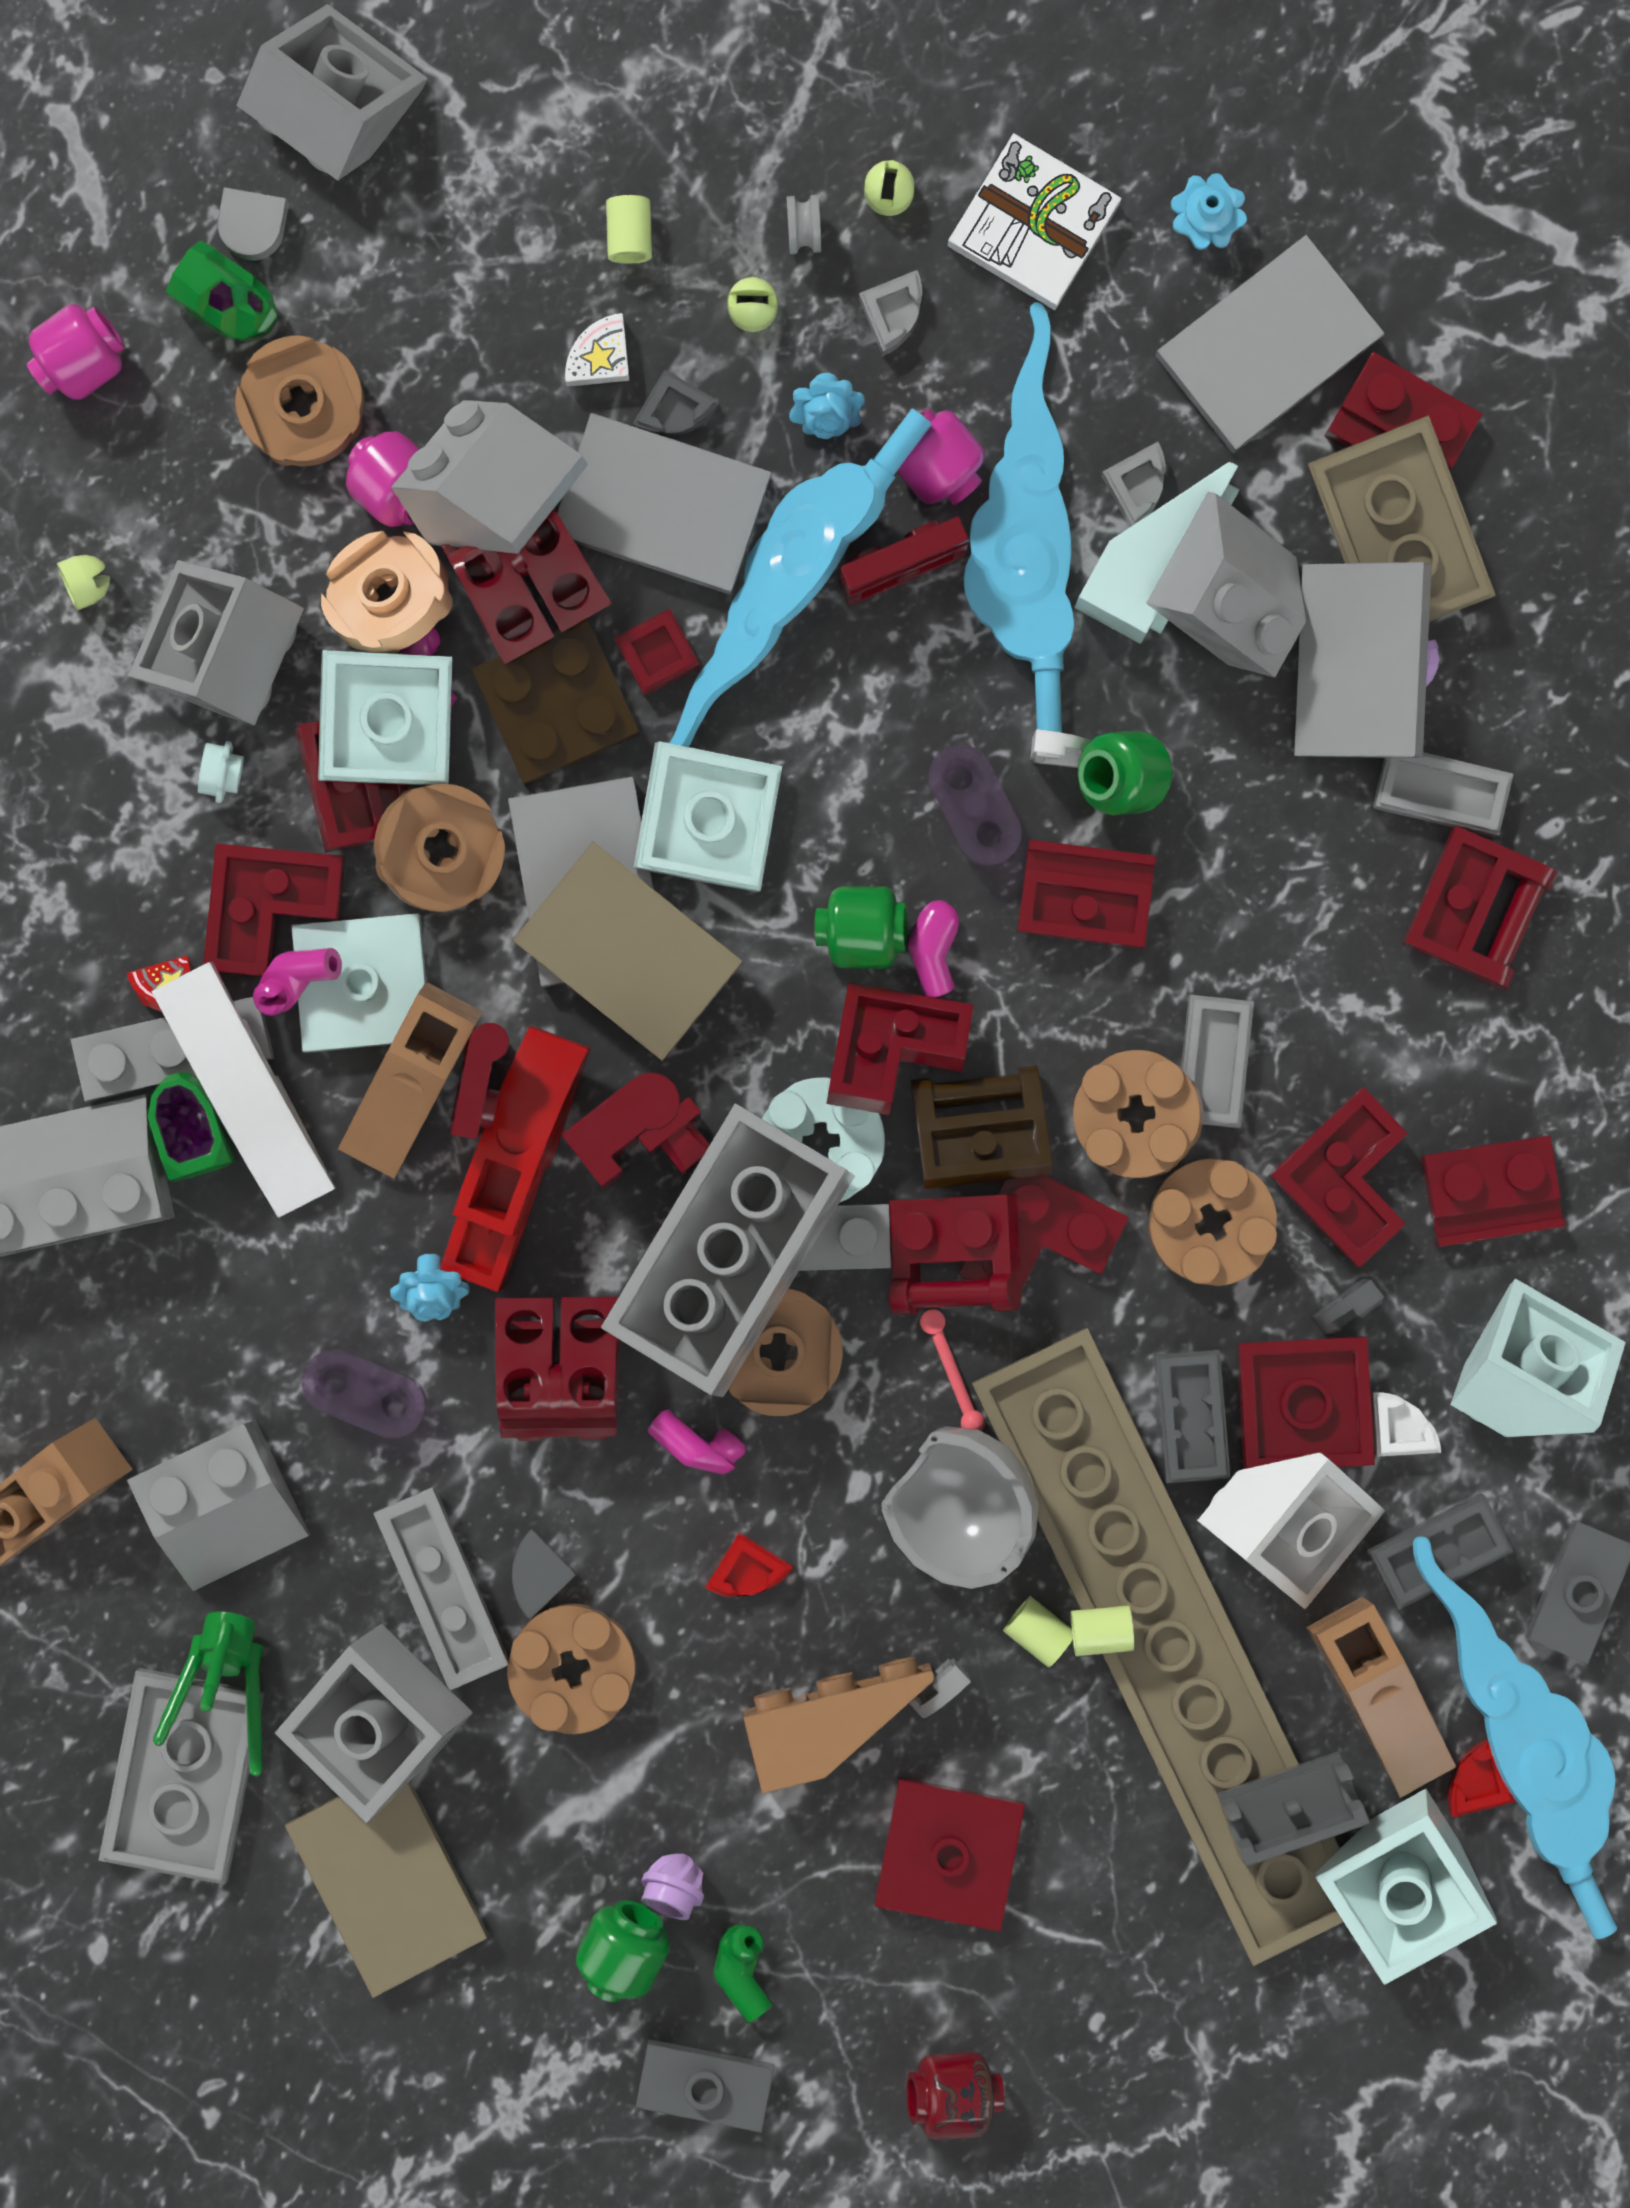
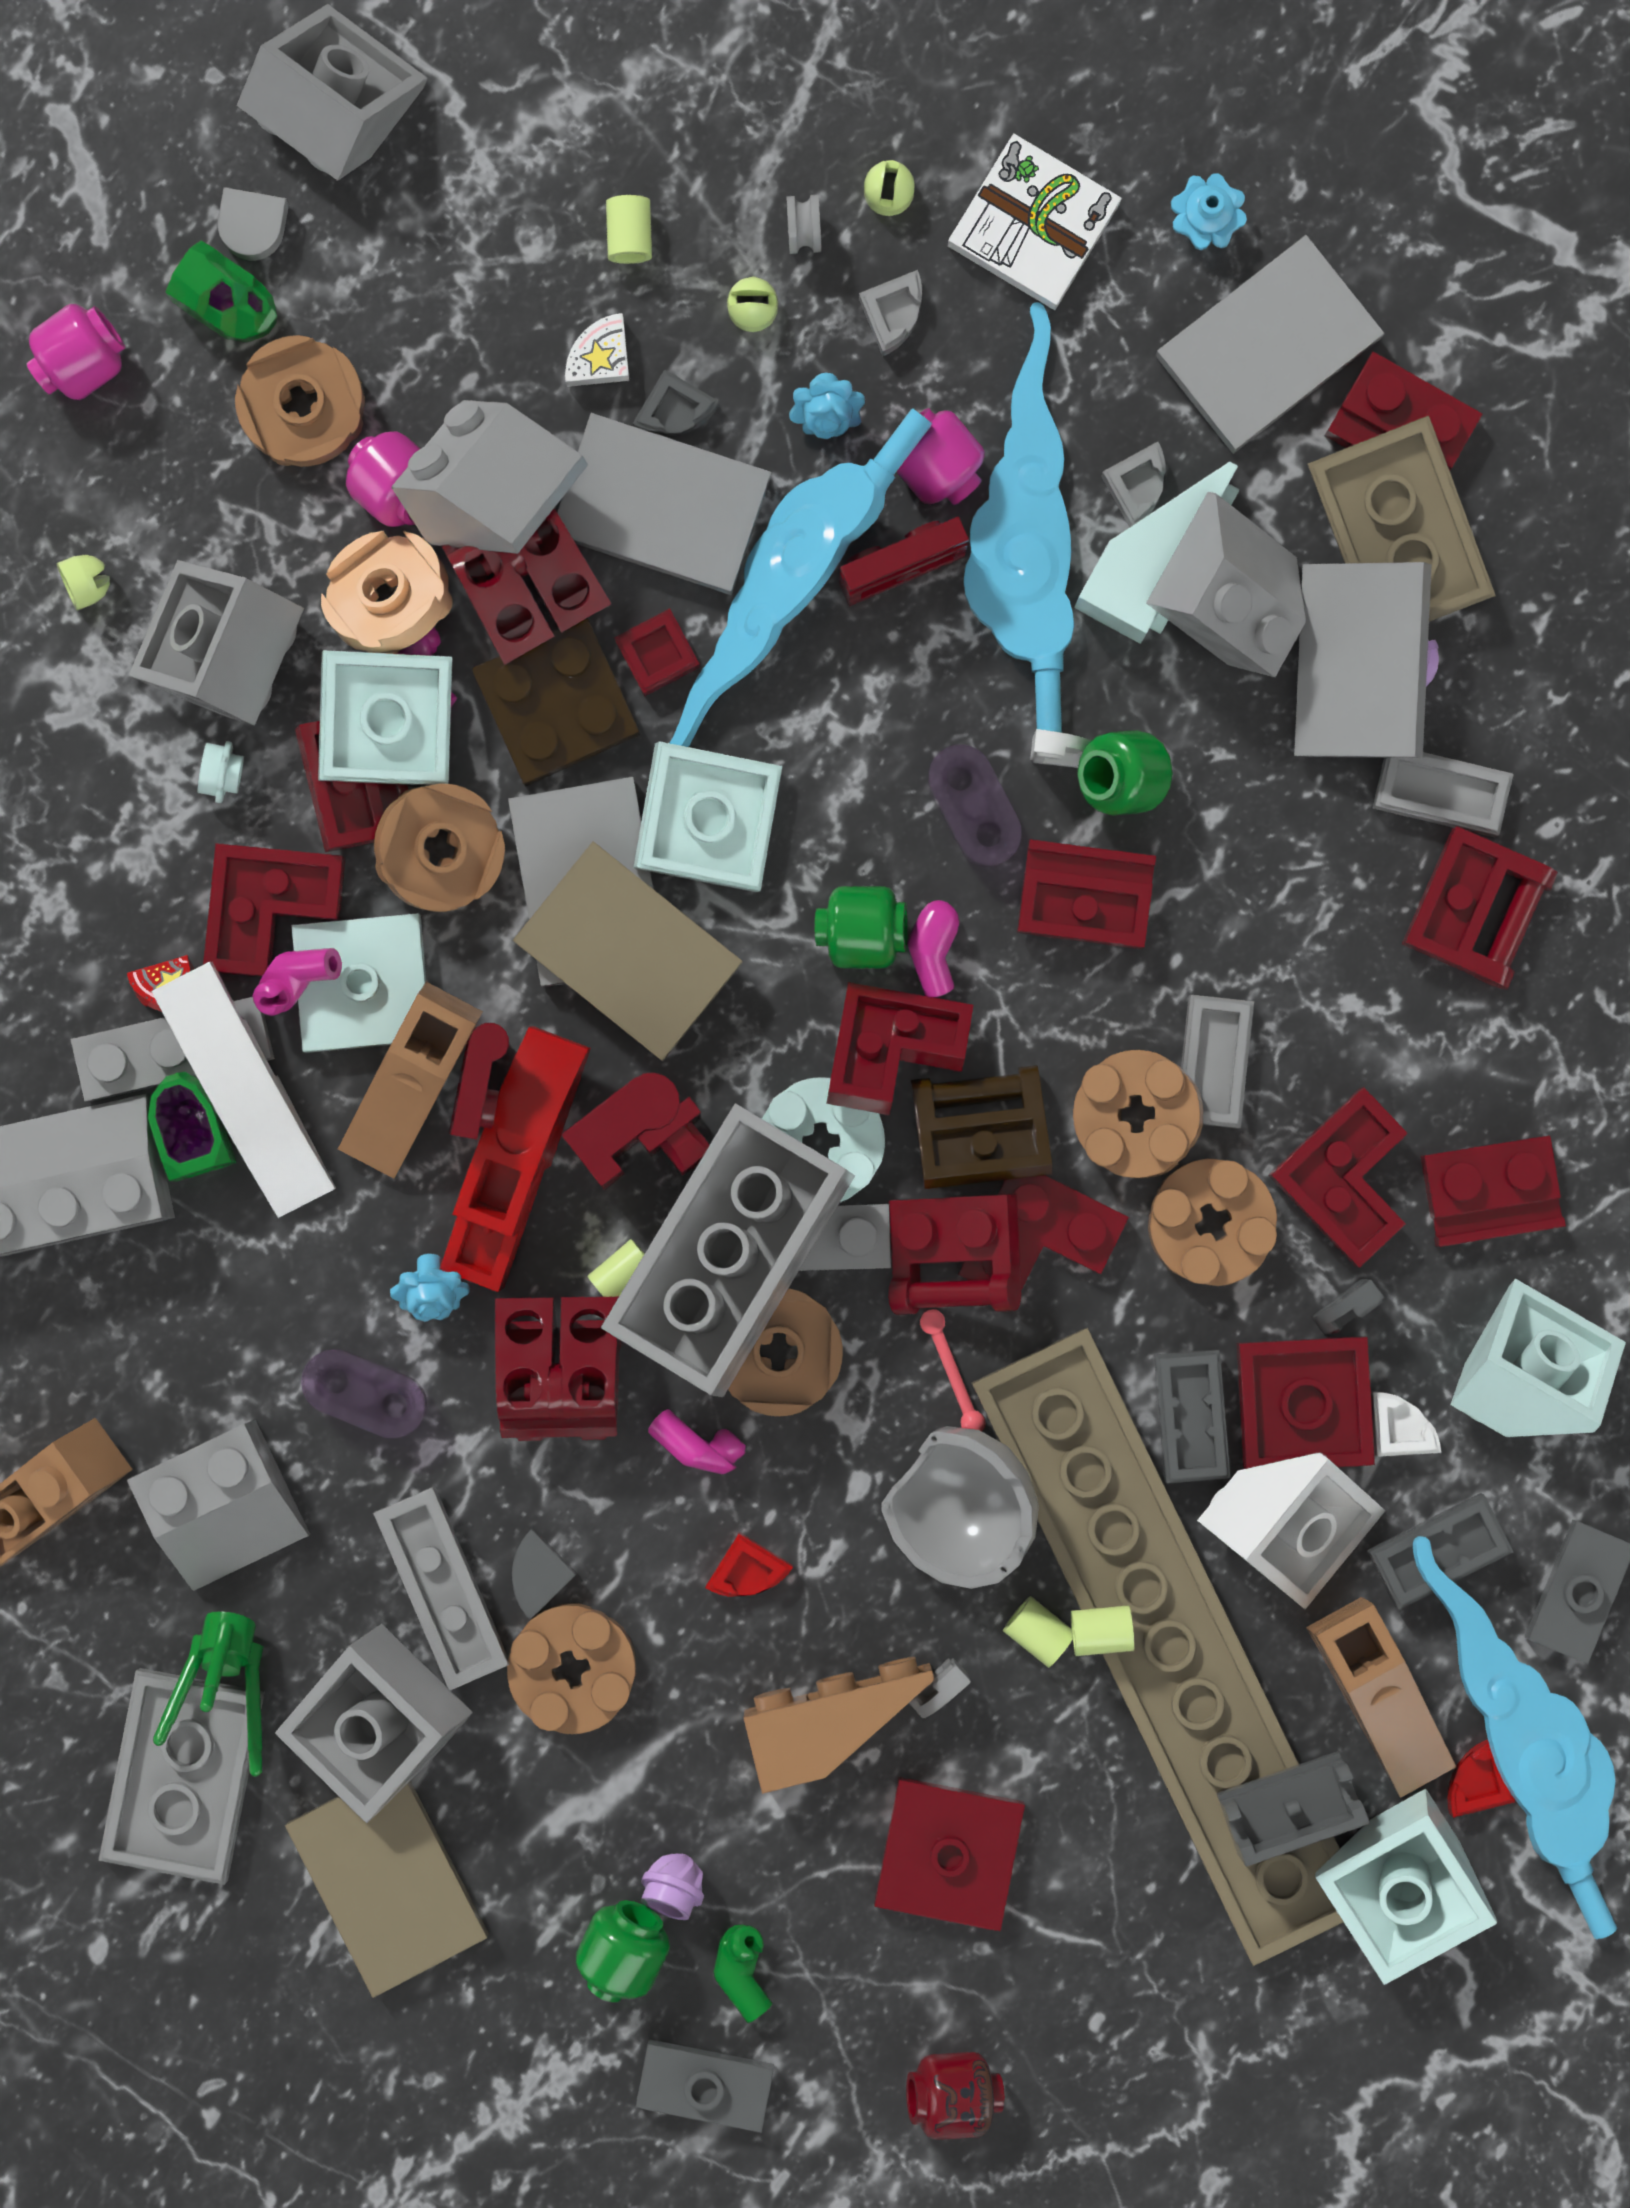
none -> yellowish green hinge [587,1239,645,1297]

